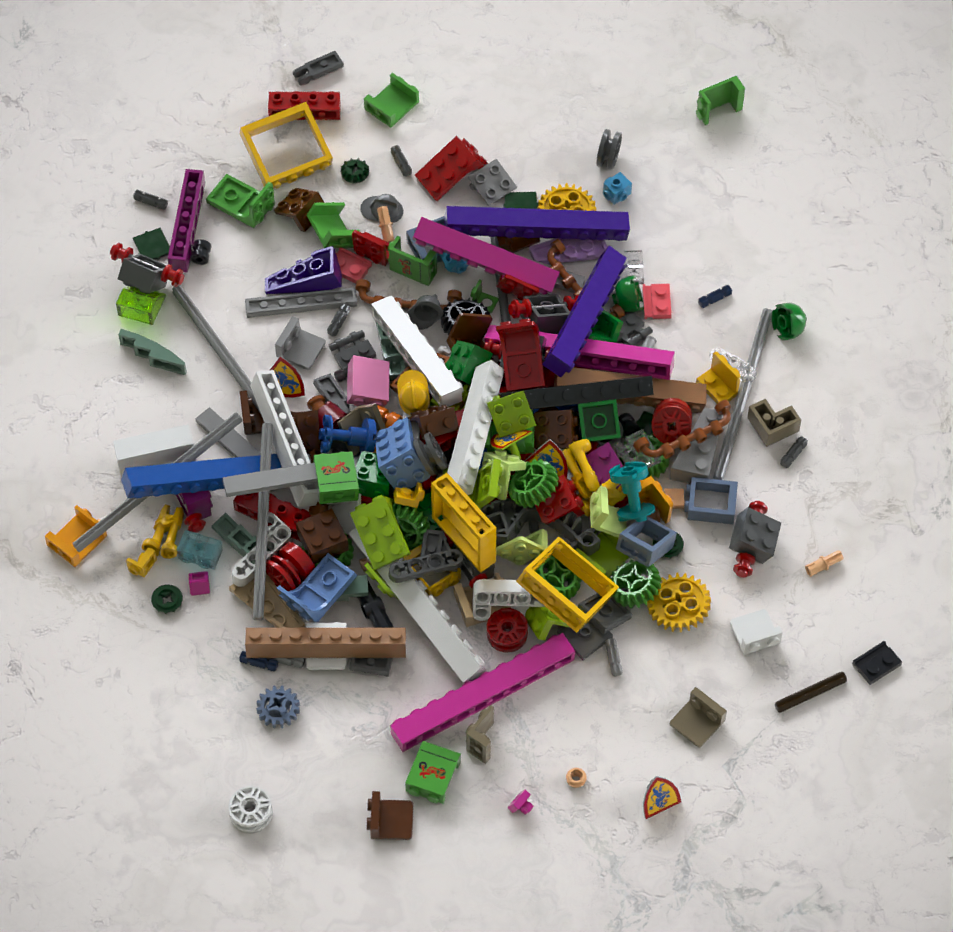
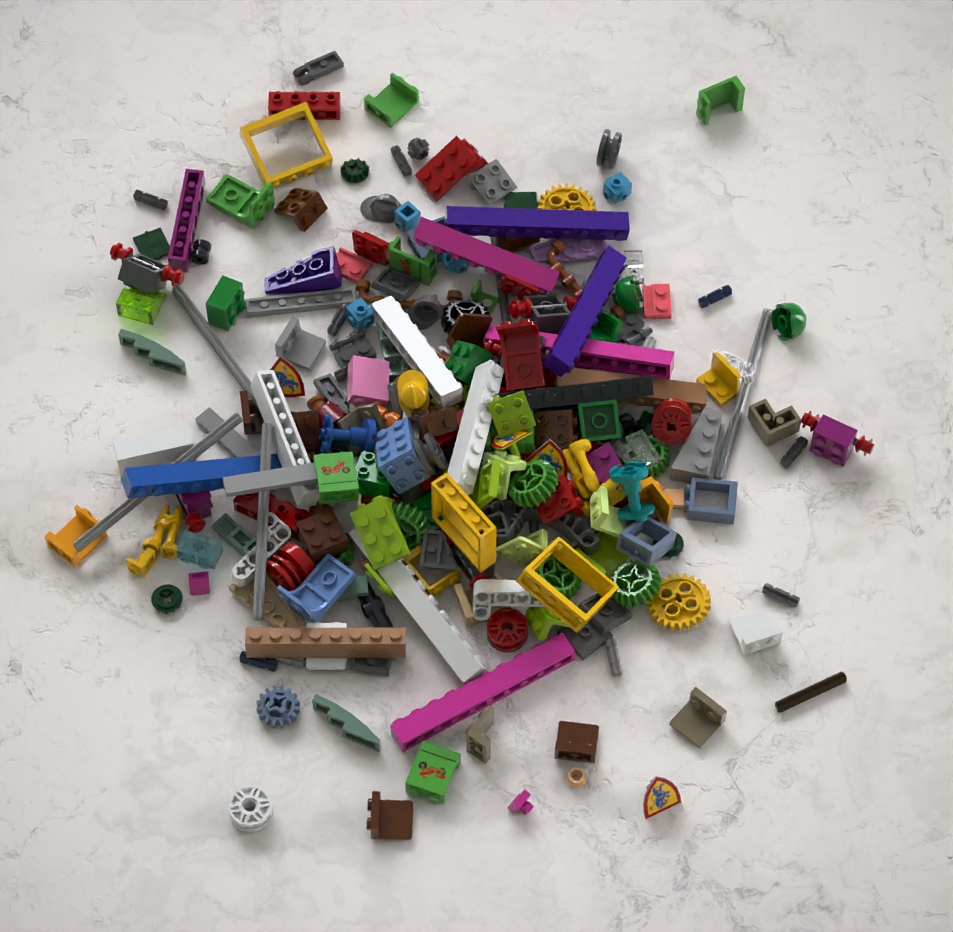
bright green panel [307,202,360,248] -> none
light nougat axle [377,206,395,243] -> none
dark grey beam [388,549,463,583] -> none
yellow bracket [393,482,425,508] -> none
dark orange bar [633,399,731,459] -> none
dark grey brick [729,501,781,578] -> none
light nougat axle [805,550,844,577] -> none
black plate [852,640,902,685] -> none
none -> green brick [205,275,246,331]
none -> sand green slope [312,694,381,752]
none -> dark azure brick [346,298,374,331]
none -> dark grey plate [371,266,421,302]
none -> light grey axle [387,382,404,417]
none -> dark azure brick [395,201,421,233]
none -> dark grey gear [407,138,430,160]
none -> reddish brown bracket [554,721,599,764]
none -> dark grey axle [762,583,800,607]
none -> magenta brick [801,411,875,467]

